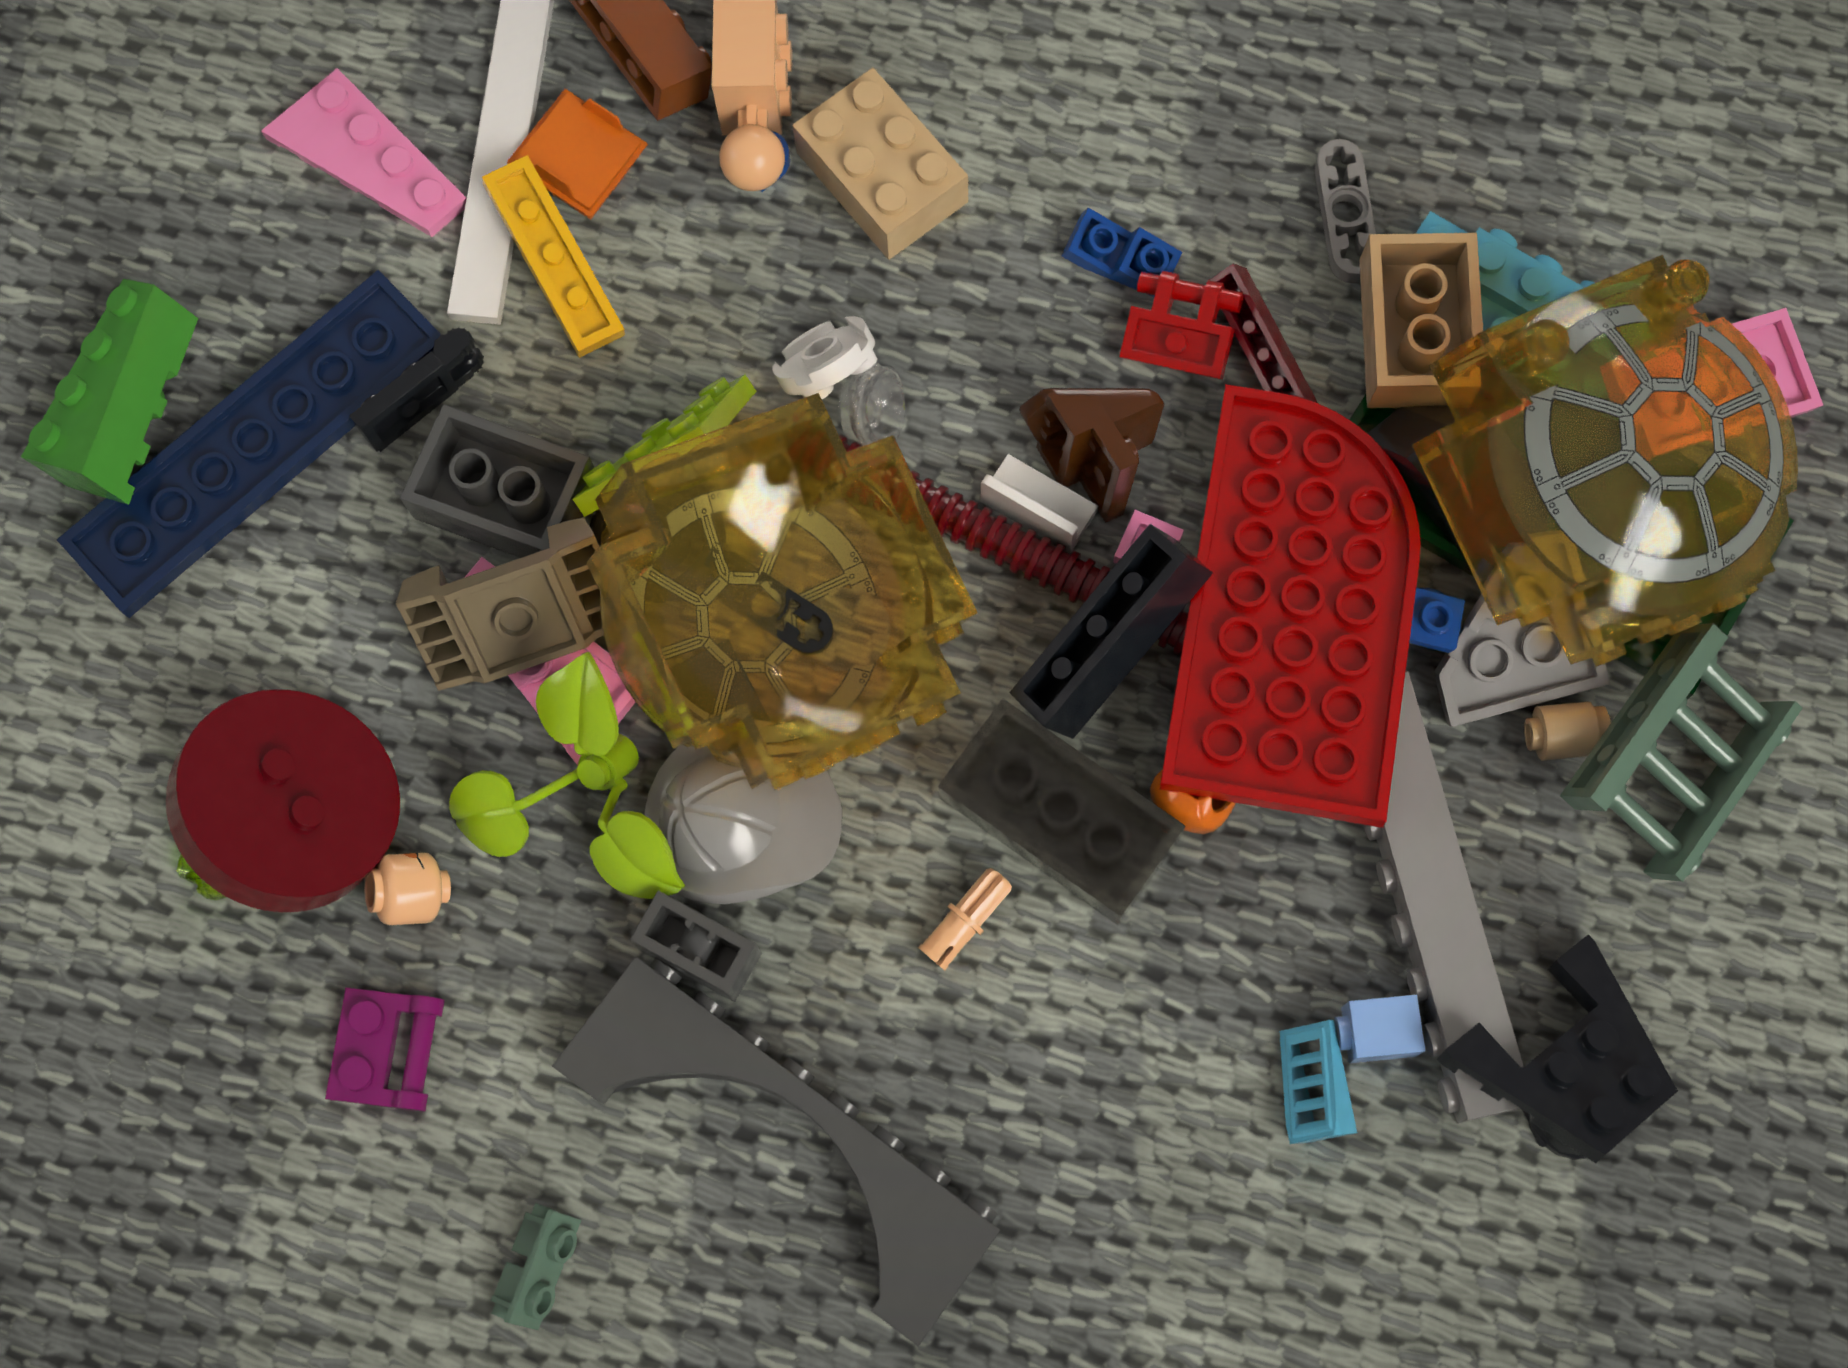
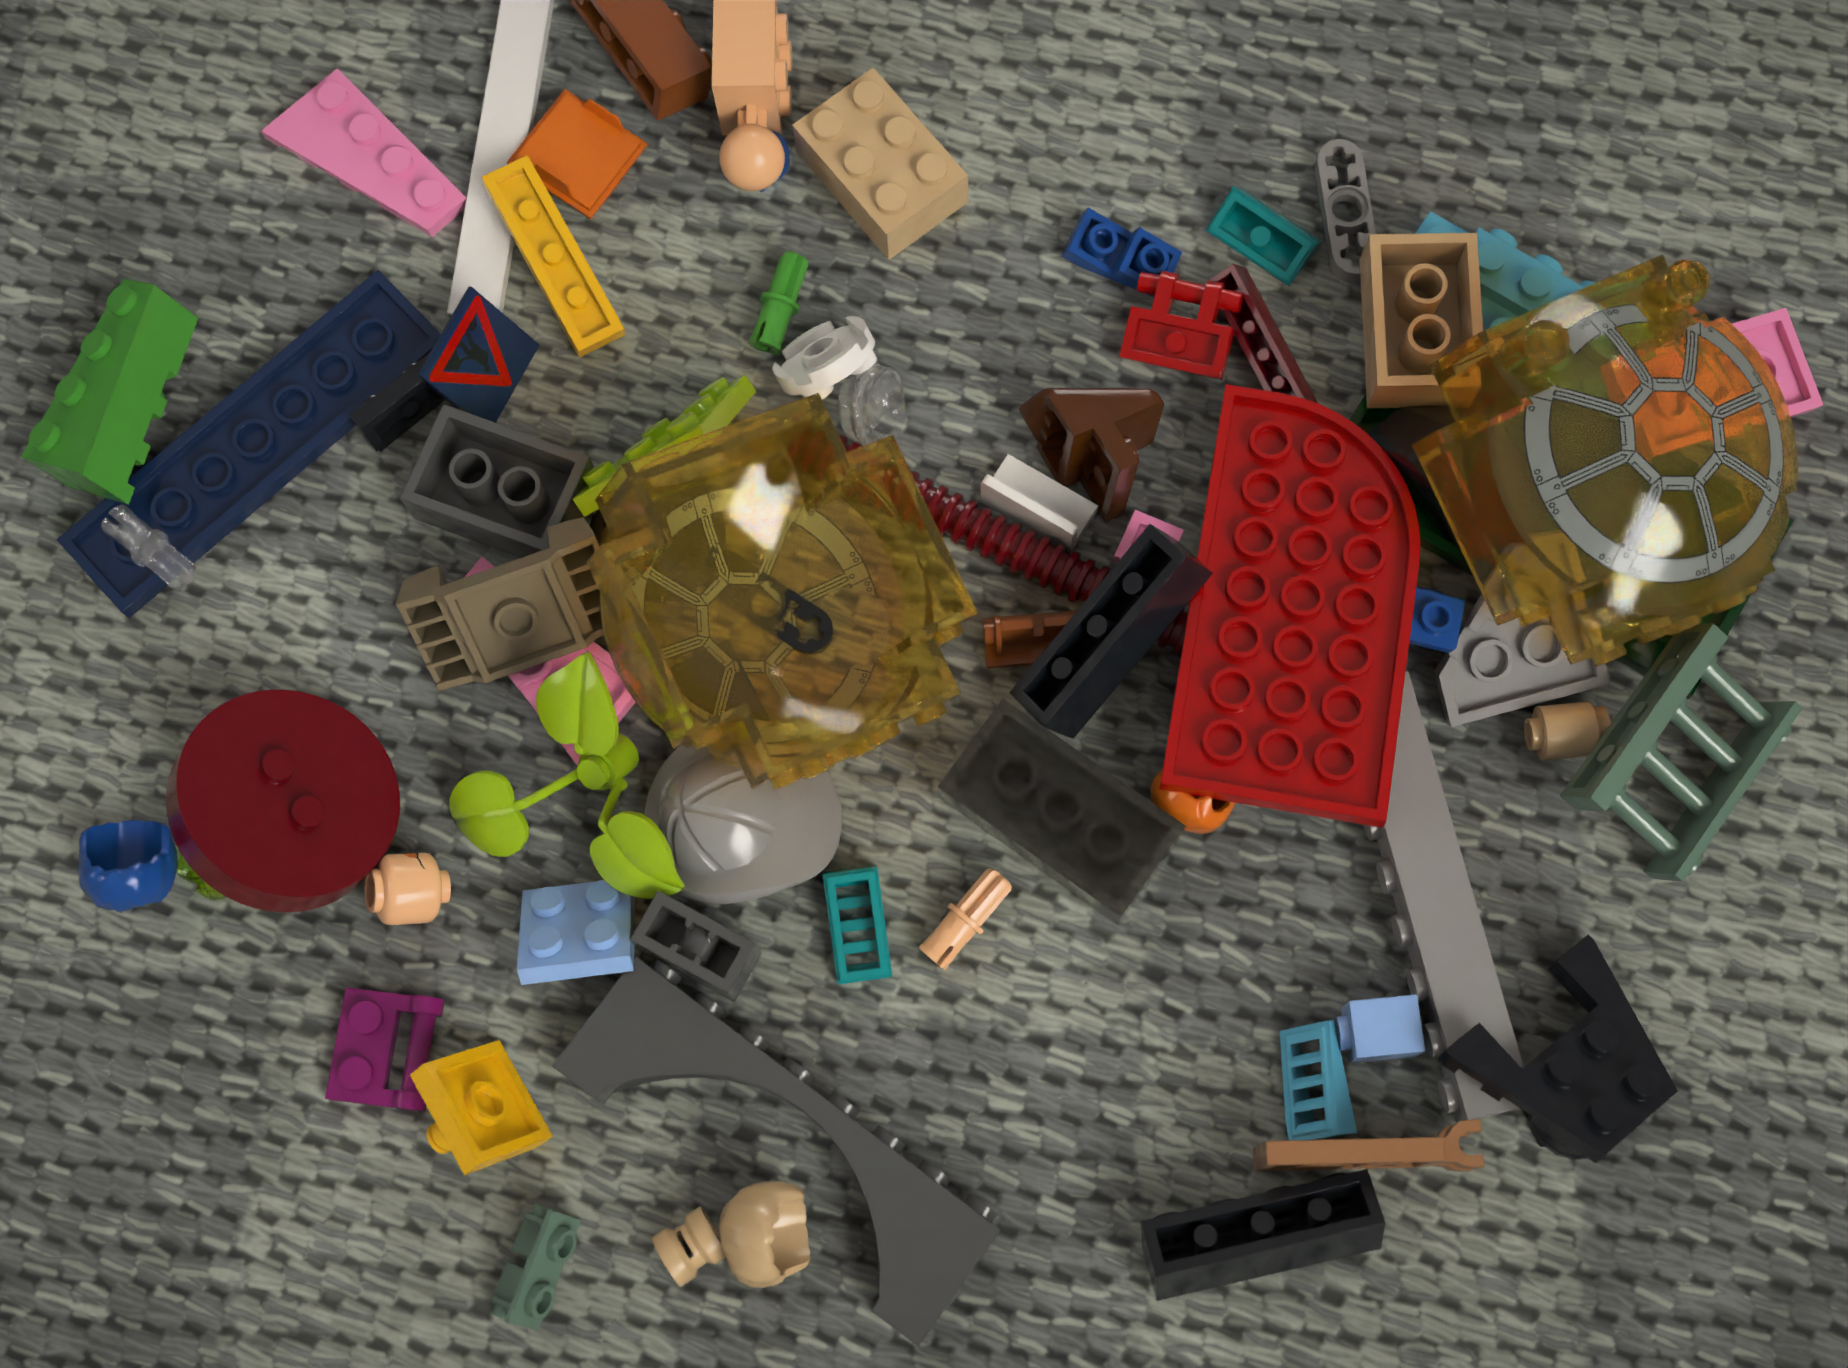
none -> blue hair [78,820,178,913]
none -> clear axle [101,505,196,590]
none -> yellow tile [410,1040,553,1176]
none -> dark blue piece [417,286,540,423]
none -> light blue plate [517,880,635,985]
none -> tan wheel [651,1206,726,1287]
none -> tan hair [719,1181,810,1288]
none -> bright green axle [749,251,809,355]
none -> teal slope [822,865,893,985]
none -> dark orange hinge [982,609,1078,669]
none -> black brick [1141,1169,1386,1301]
none -> teal slope [1205,186,1323,286]
none -> medium nougat tile [1253,1119,1484,1172]

